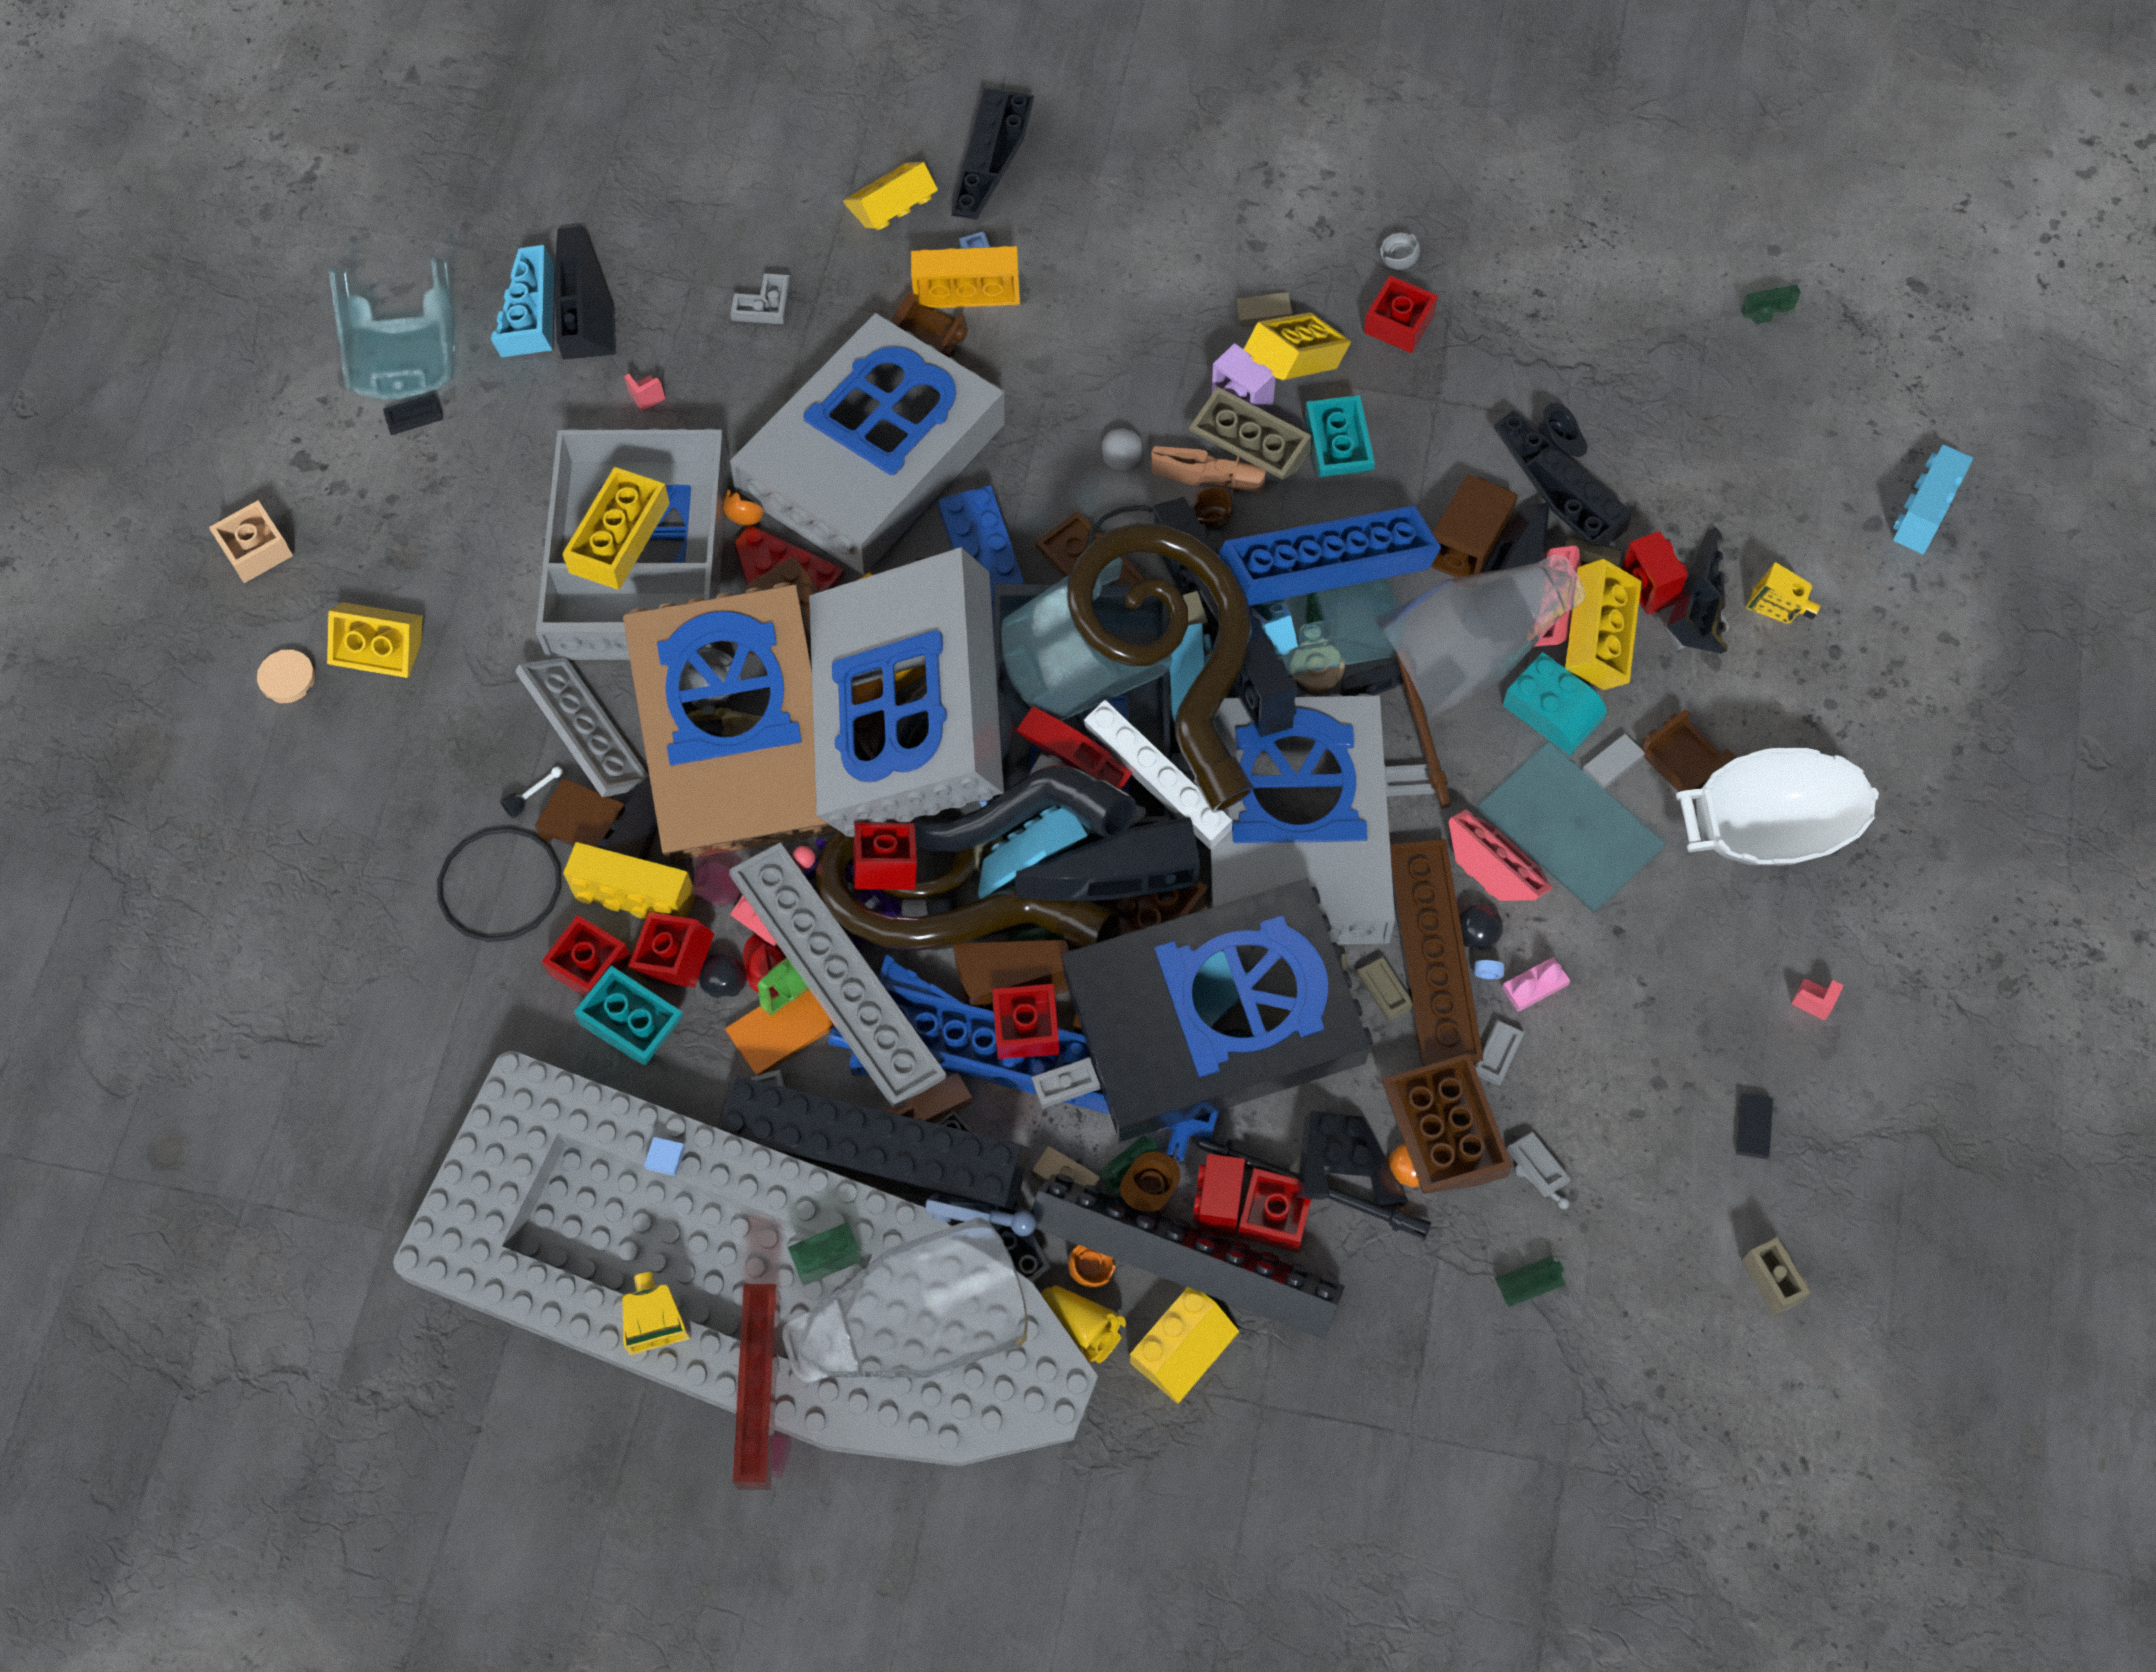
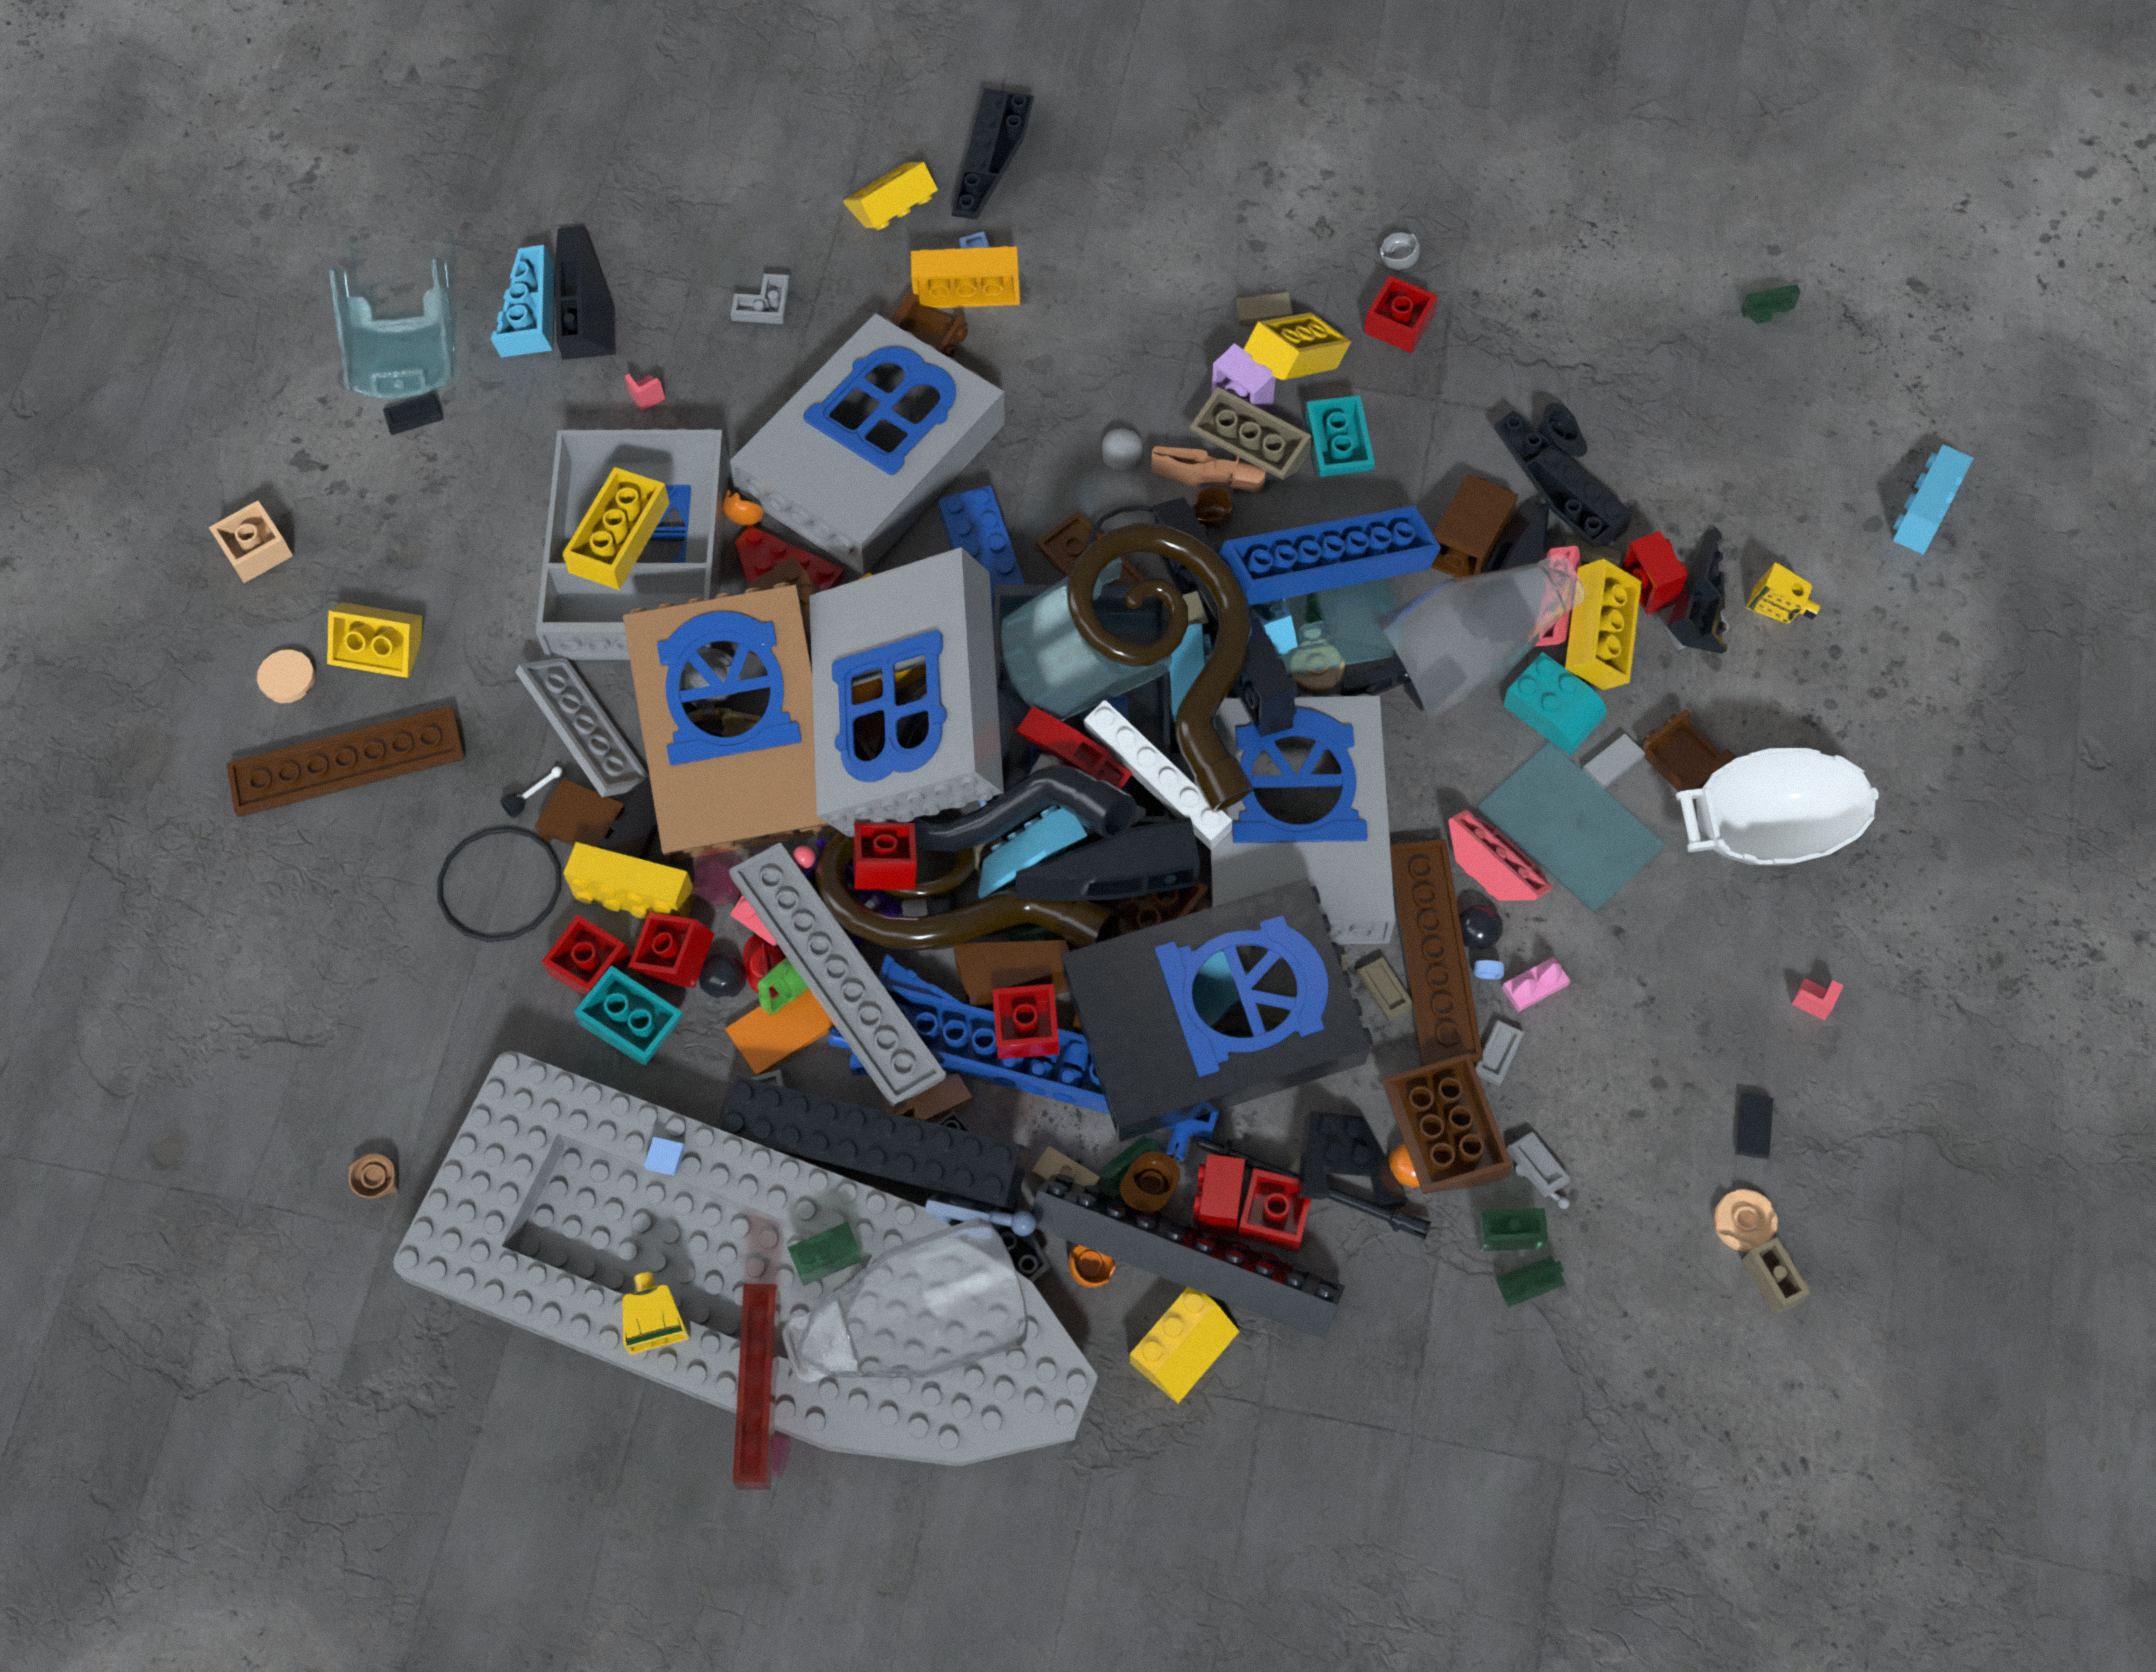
light grey plate [1031,1057,1100,1109] -> none
yellow cone [1041,1285,1126,1364] -> none
light grey tile [1385,764,1436,796] -> none
reddish brown bar [1395,647,1452,809] -> none
none -> reddish brown plate [226,706,465,817]
none -> medium nougat hat [348,1154,398,1199]
none -> clear green brick [1477,1208,1548,1252]
none -> light nougat tile [1713,1189,1778,1252]

